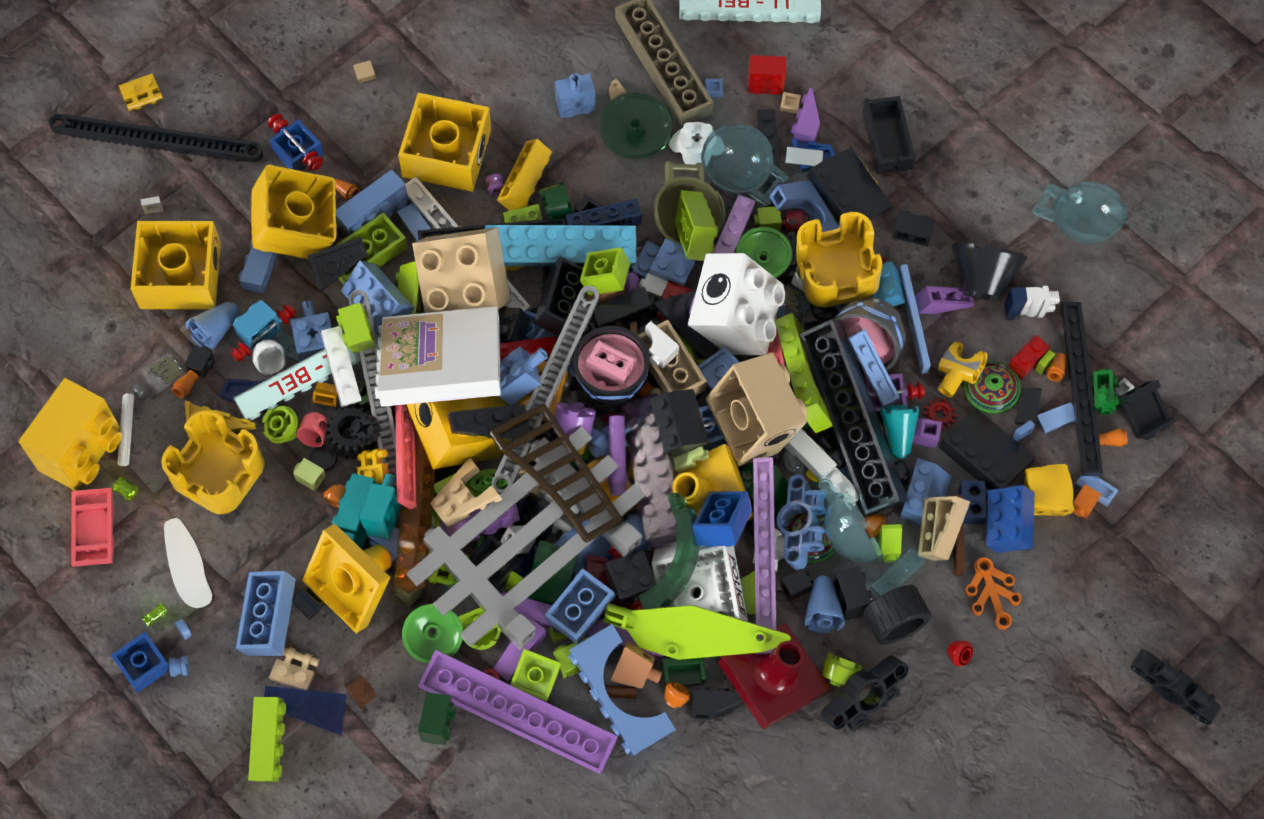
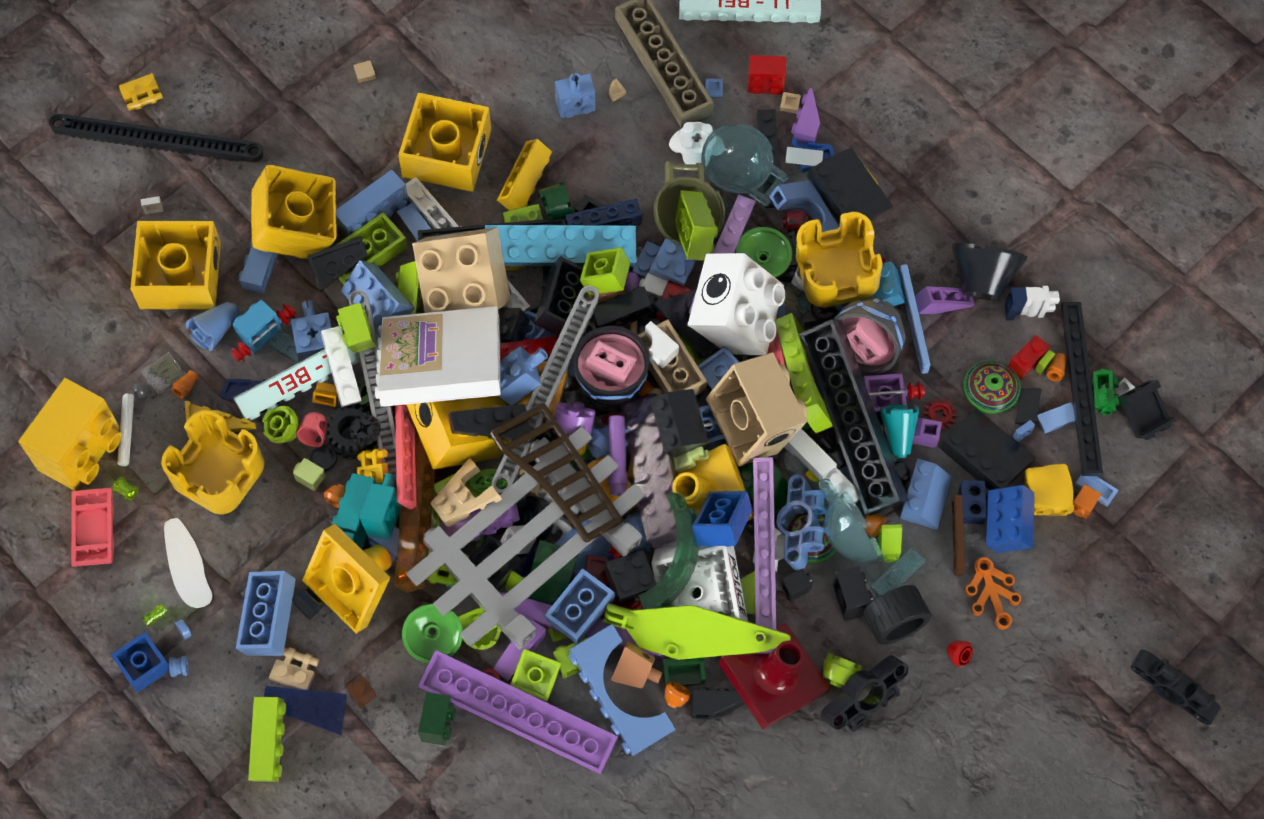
black brick [184,345,215,379] -> none
white hair [252,339,286,375] -> none
blue brick [268,114,323,171] -> none
orange cone [335,179,361,201] -> none
olive head [393,577,423,606] -> none
medium lavender wheel [485,174,504,196] -> none
reddish brown piece [587,684,636,699] -> none
clear green dish [599,93,672,159] -> none
lime brick [754,207,782,231] -> none
medium blue cone [805,575,845,633] -> none
light blue tile [847,329,900,407] -> none
black piece [862,96,915,174] -> none
black brick [892,211,935,247] -> none
tan wedge [918,496,970,561] -> none
yellow connector [938,341,987,398] -> none
clear light blue windscreen [1032,181,1127,245] -> none
orange cone [1098,428,1128,447] -> none

